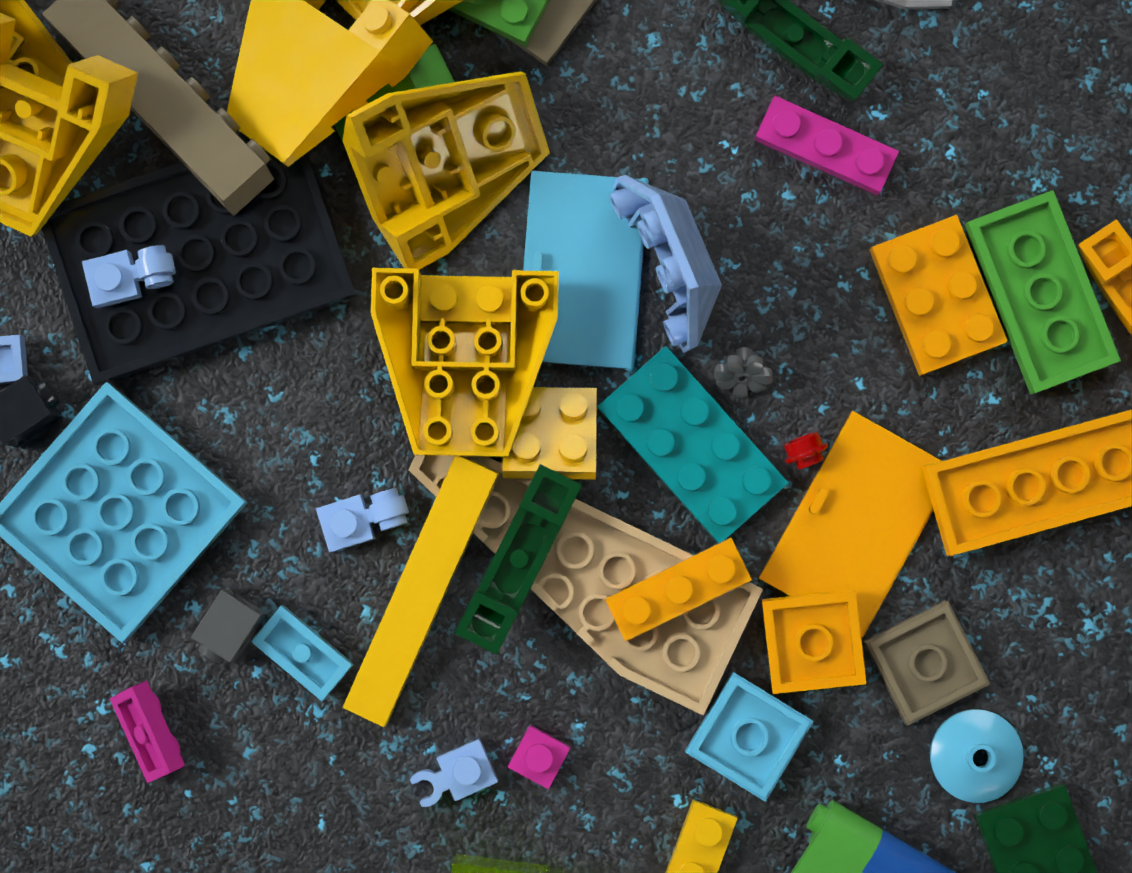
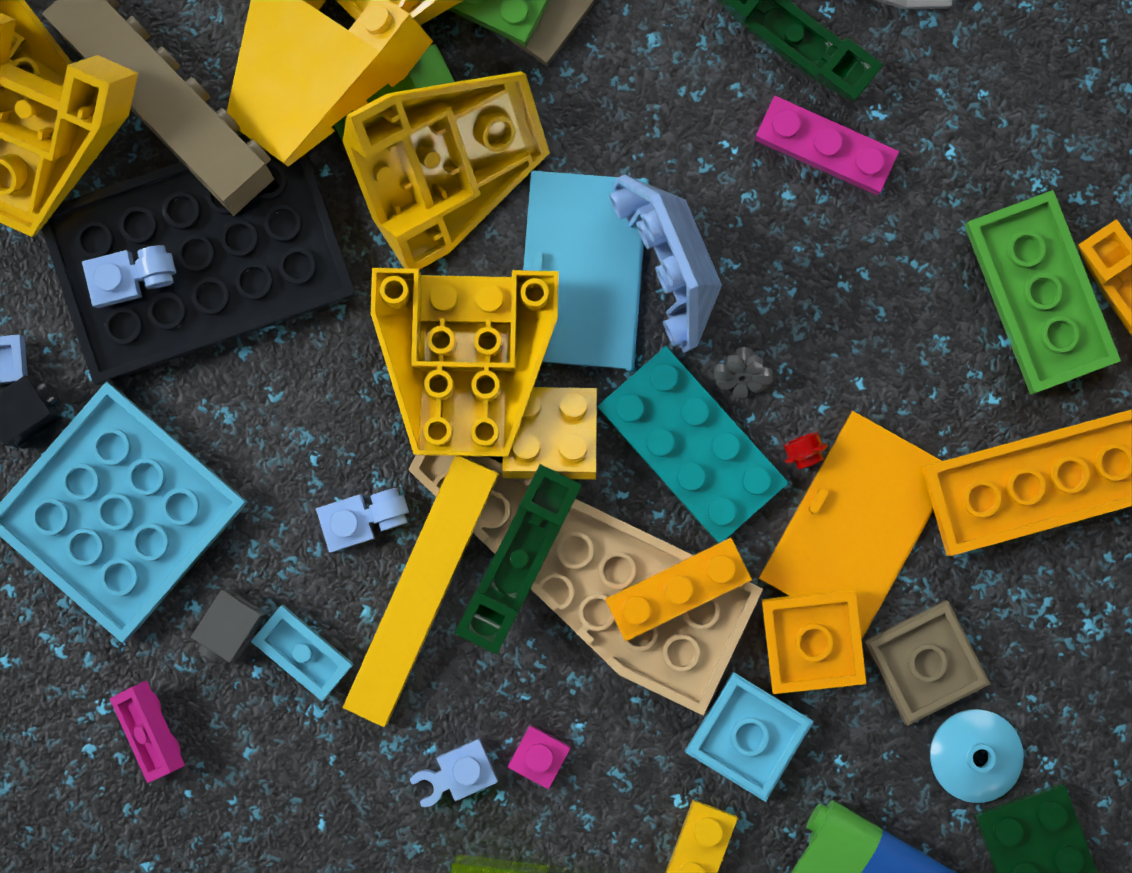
light orange plate [869,215,1008,376] -> none

